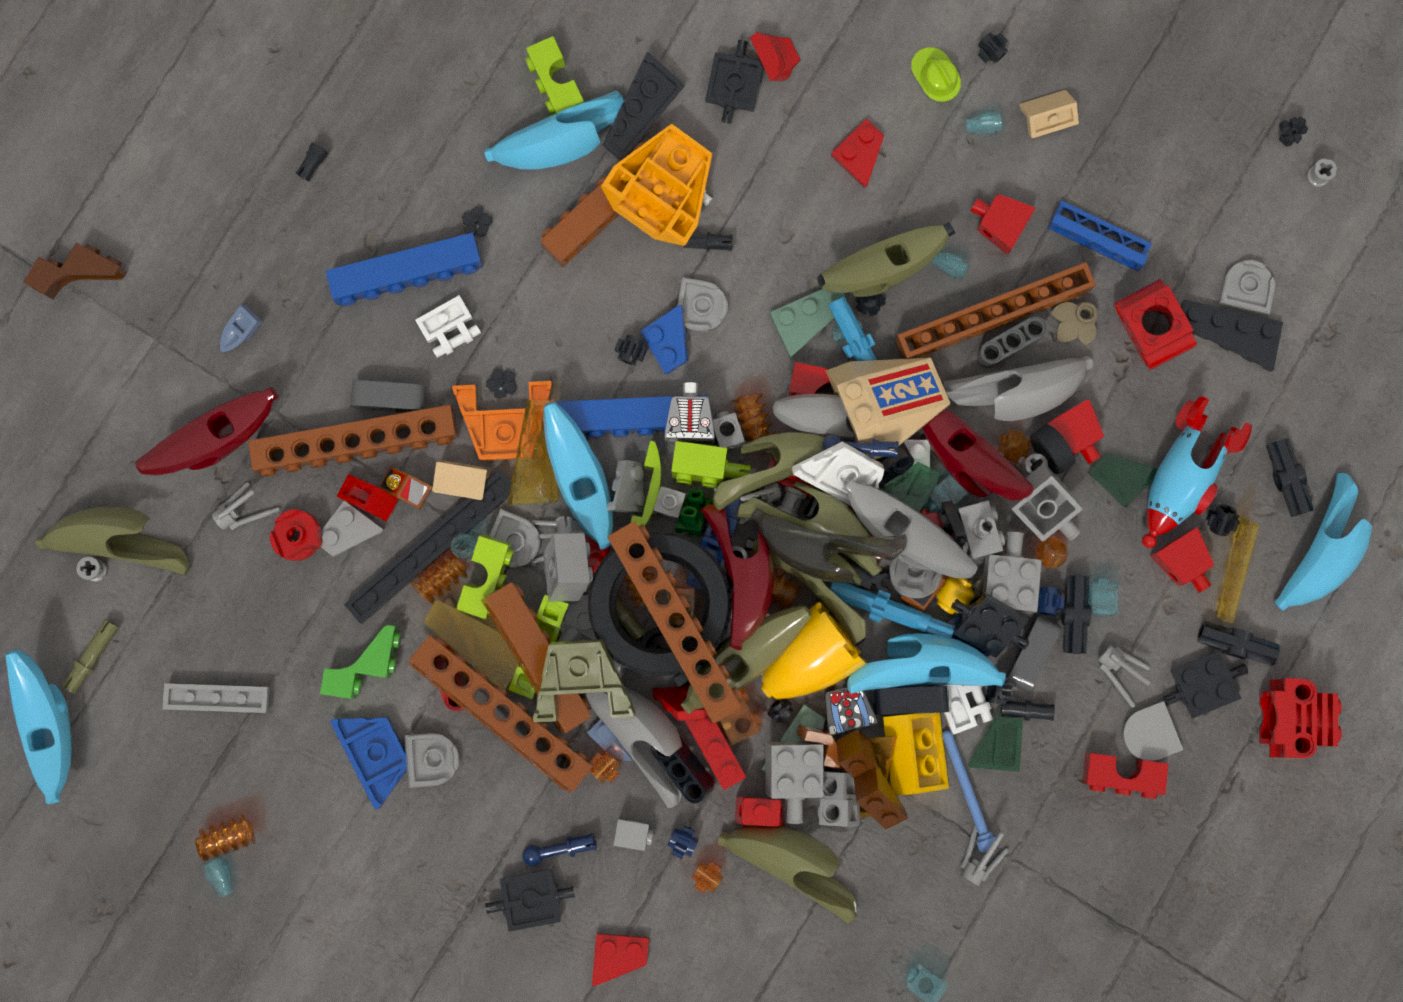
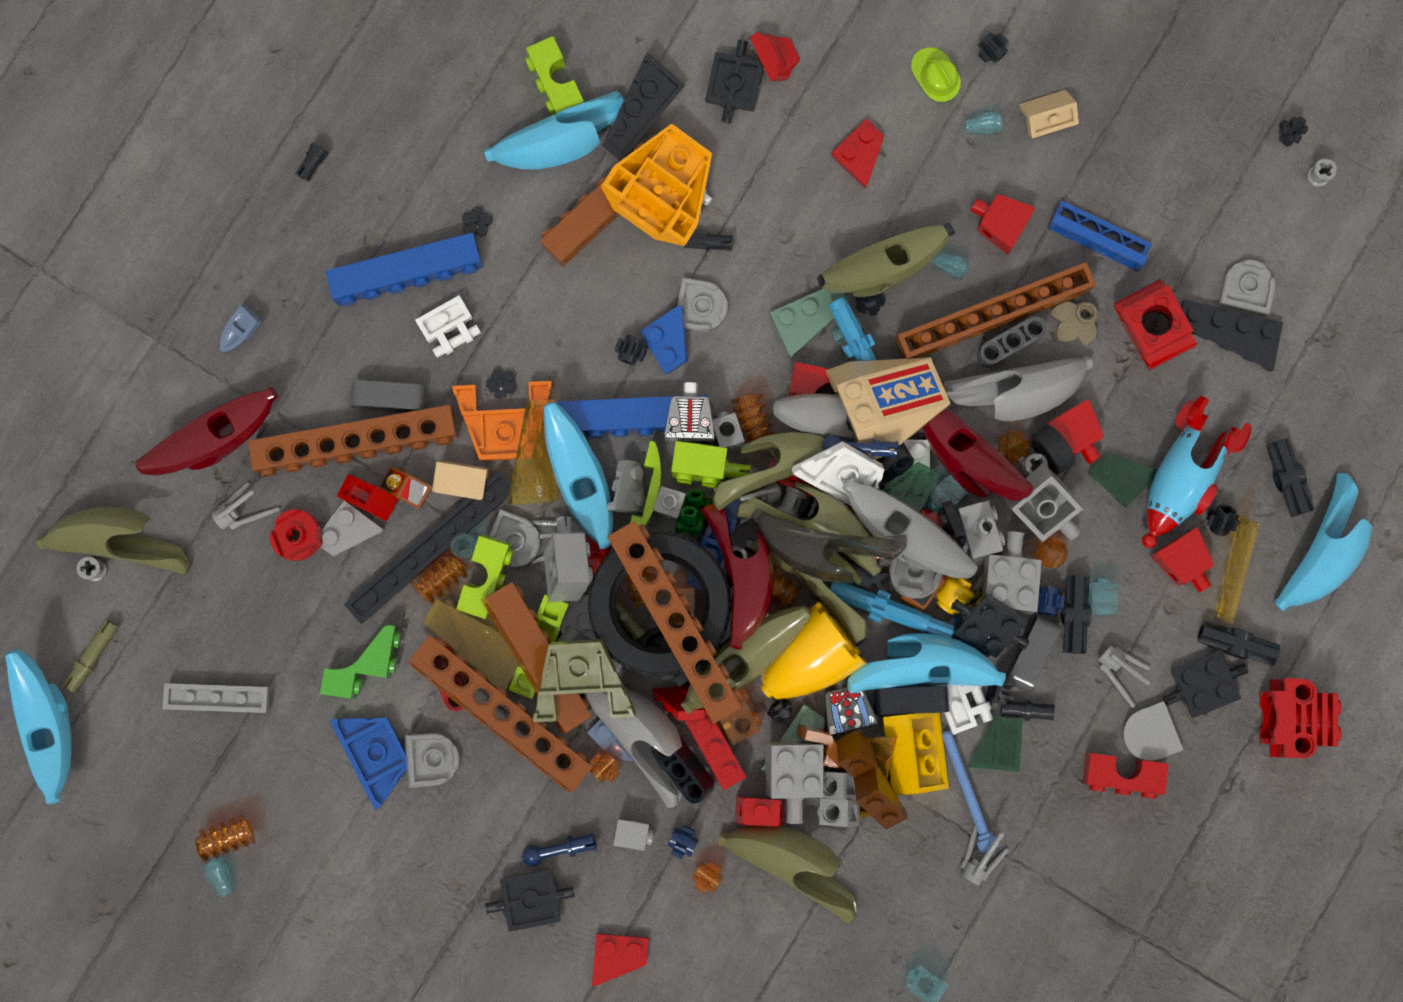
reddish brown arch [23,242,127,300] -> none

